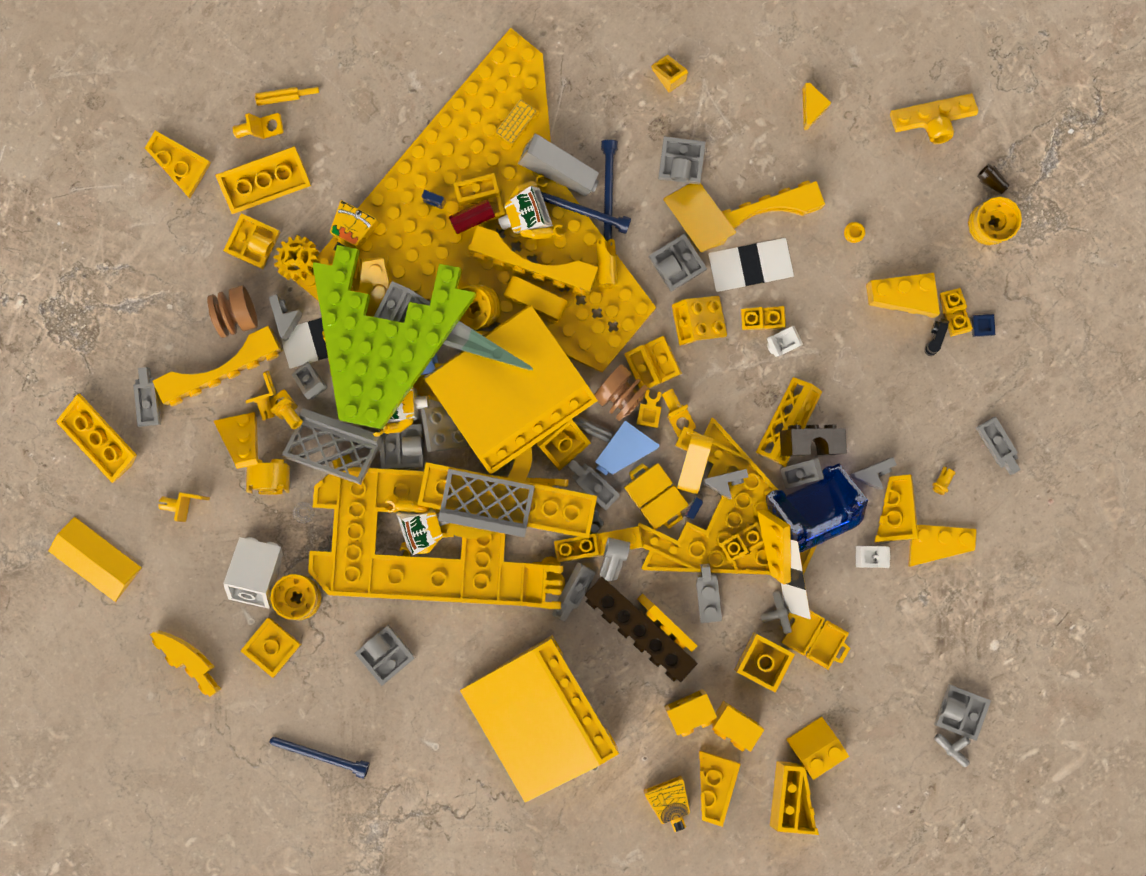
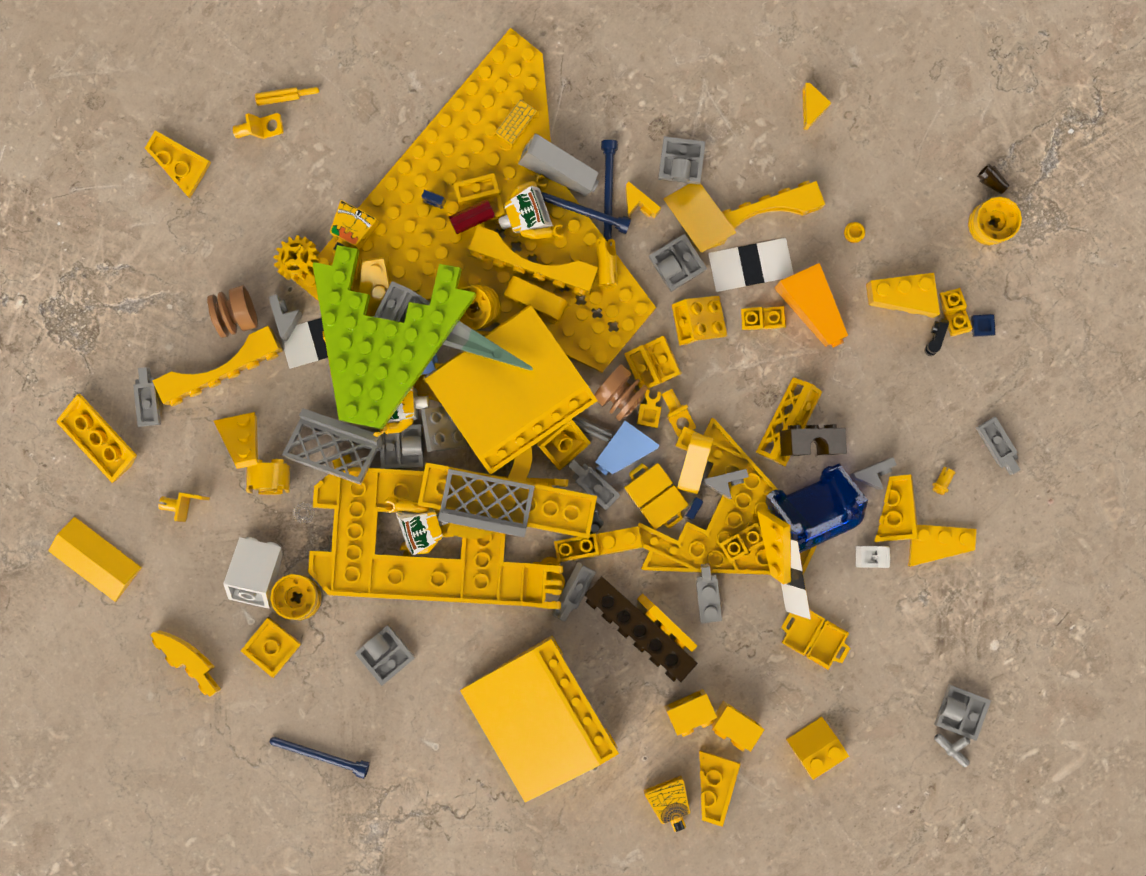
yellow slope [215,146,311,214] -> none
yellow plate [223,213,281,270] -> none
yellow bracket [245,371,276,421] -> none
yellow bracket [269,389,303,429] -> none
light grey slope [291,362,327,400] -> none
light grey piece [600,537,630,581] -> none
yellow slope [651,55,688,93] -> none
yellow brick [734,632,795,692] -> none
light grey piece [761,591,792,634] -> none
white bracket [767,326,803,357] -> none
yellow wedge [770,761,819,835] -> none
light grey slope [780,458,824,489] -> none
yellow plate [890,93,979,145] -> none
none -> yellow slope [625,181,661,218]
none -> light orange slope [774,263,848,348]

